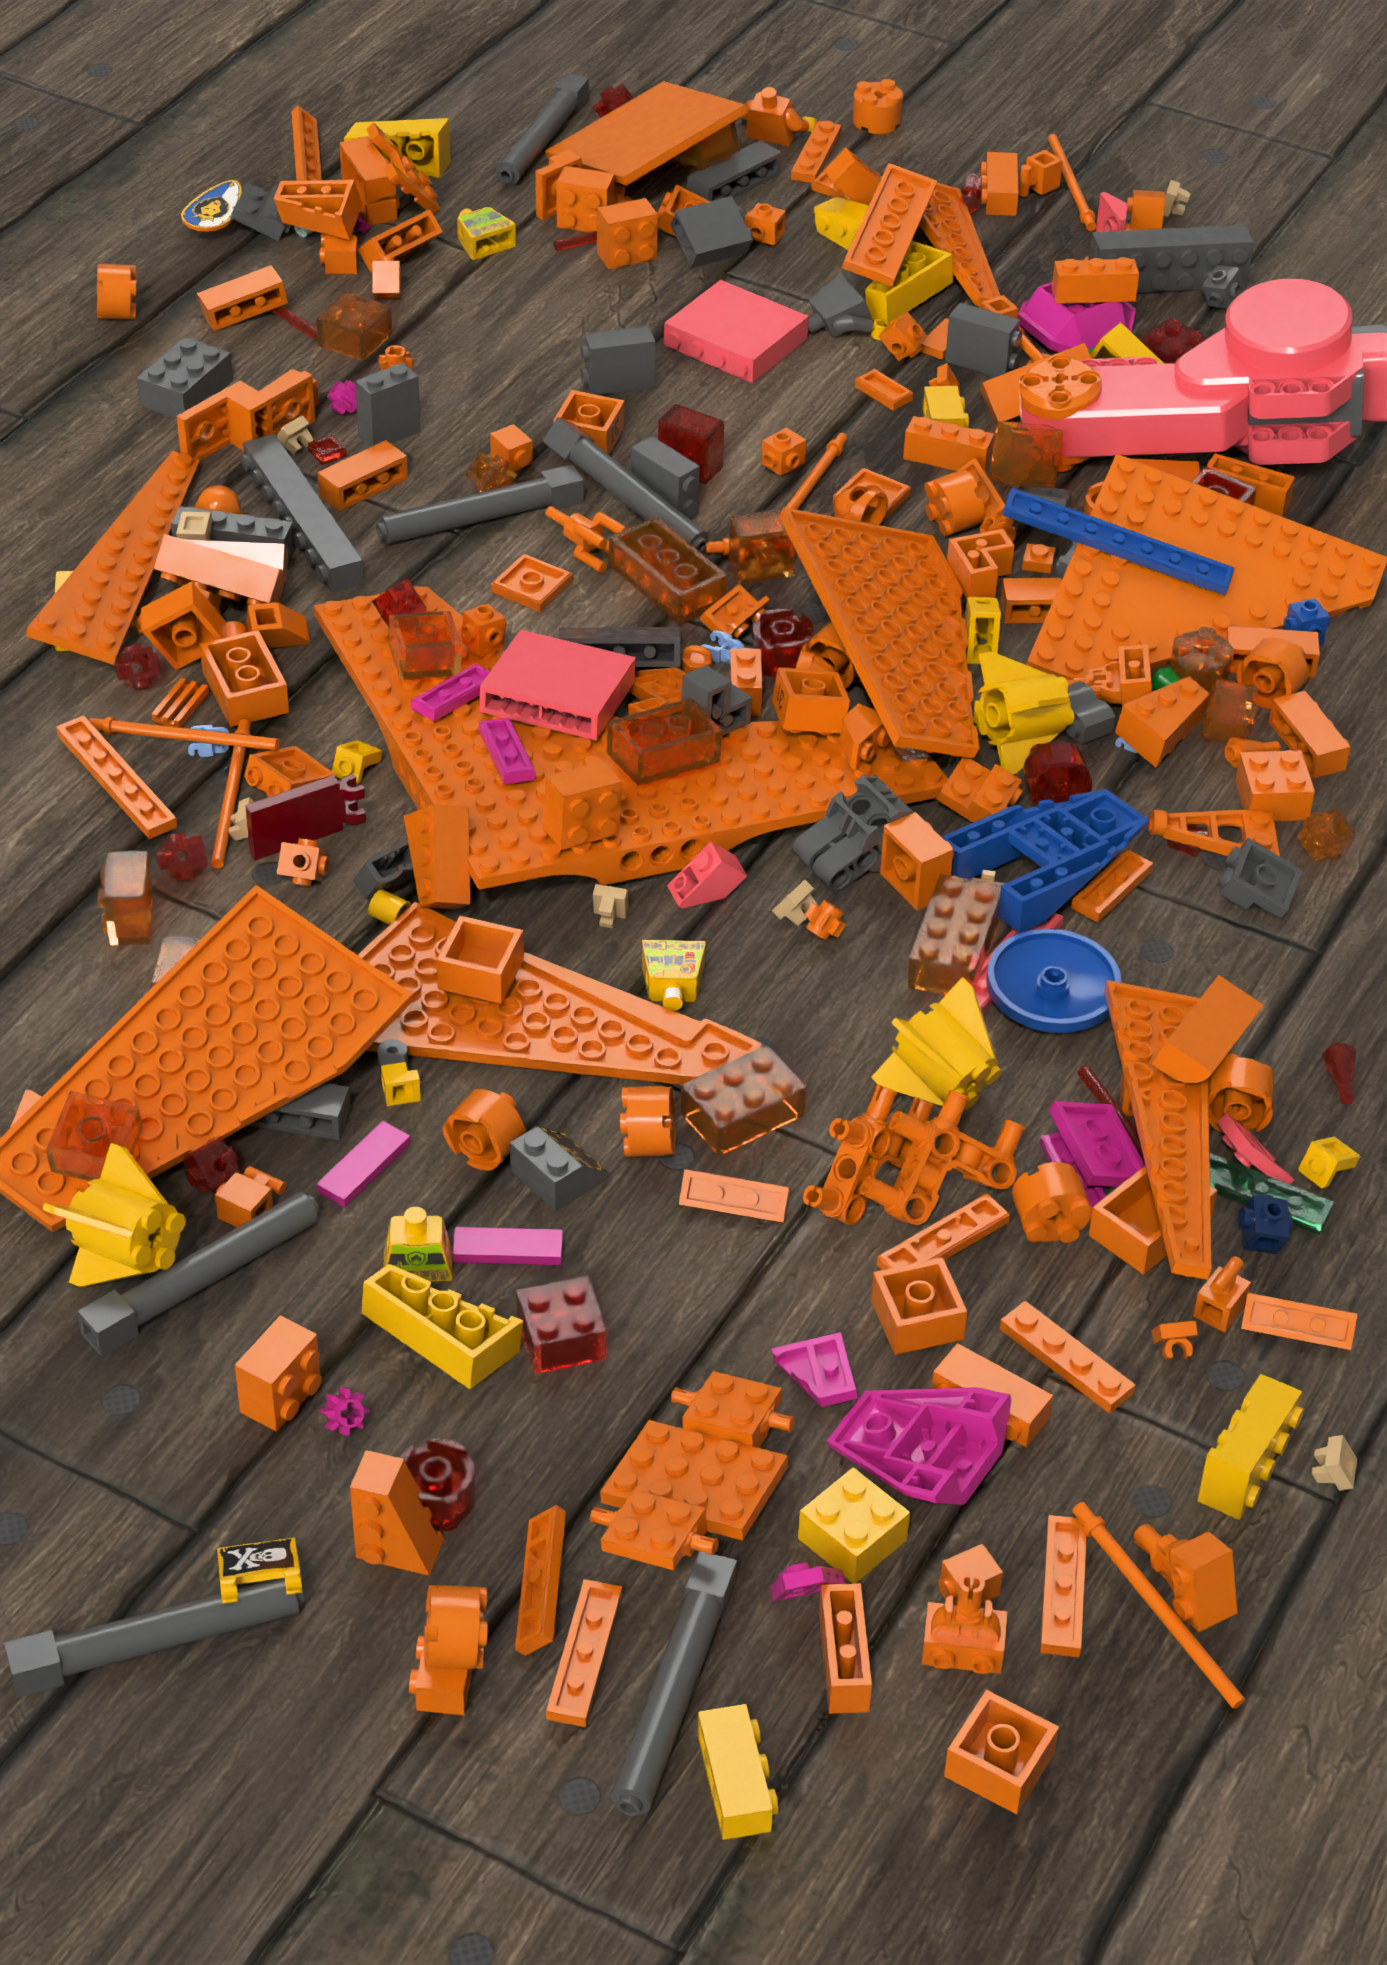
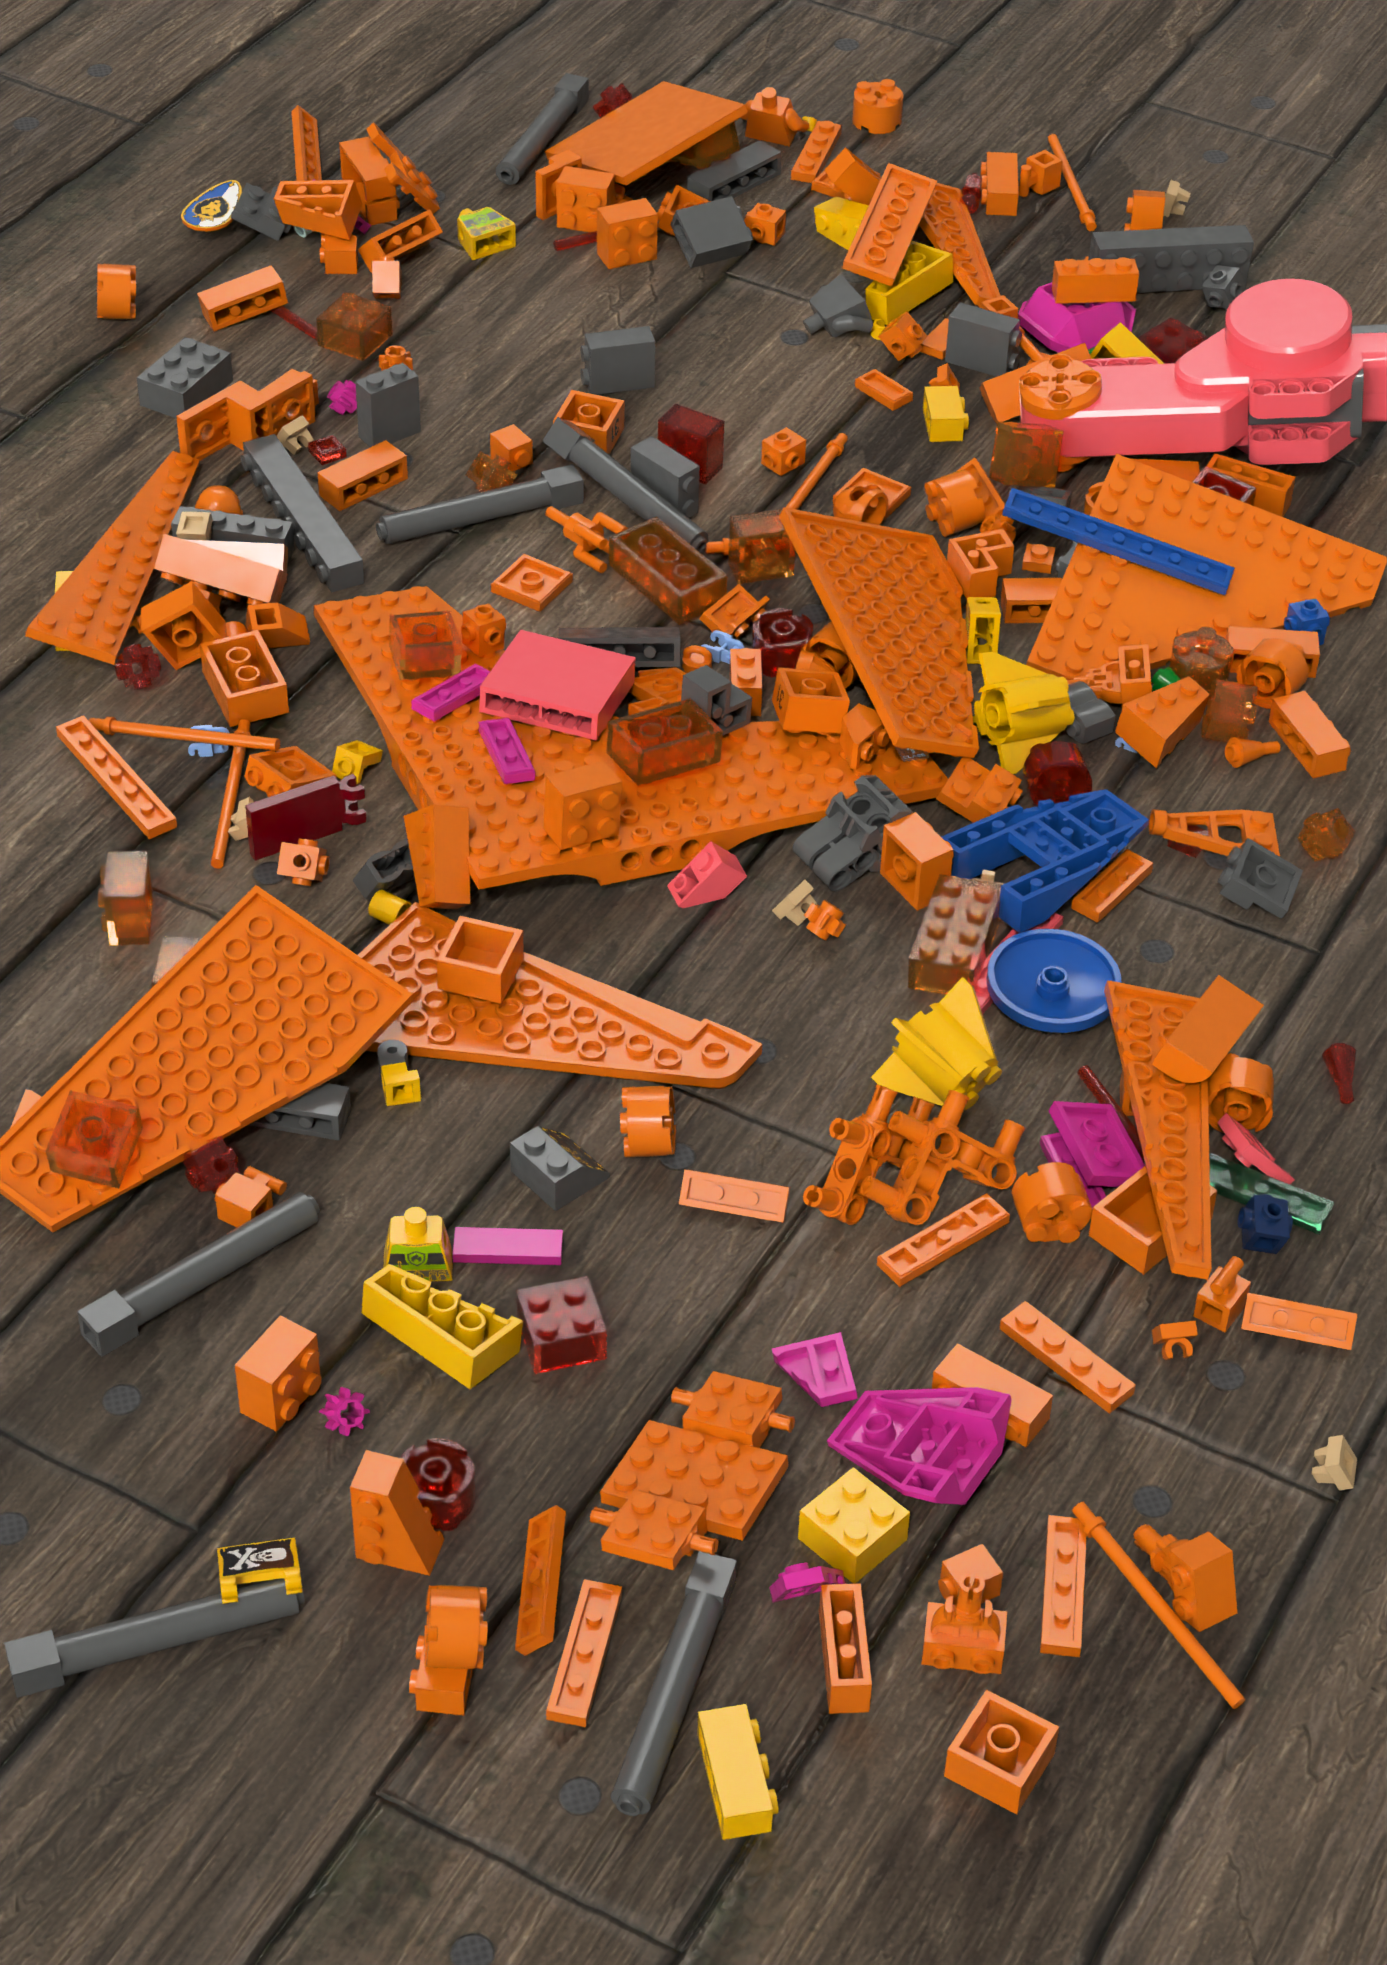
yellow brick [42,1143,186,1287] -> none
orange tile [152,678,209,728] -> none
clear red brick [156,832,208,880] -> none
tile [317,1121,411,1207] -> none
yellow wedge [344,118,451,178] -> none
clear red brick [372,578,427,632] -> none
orange brick [443,1089,527,1171] -> none
tan tile [593,884,629,928] -> none
yellow torso [642,940,705,1011] -> none
coral brick [664,280,809,383] -> none
clear orange brick [680,1045,807,1156] -> none
orange brick [871,1257,967,1355] -> none
orange brick [903,416,994,472] -> none
coral slope [1096,192,1127,232] -> none
yellow wedge [1197,1374,1304,1520] -> none
orange brick [1235,750,1315,821] -> none
yellow bracket [1298,1136,1361,1188] -> none

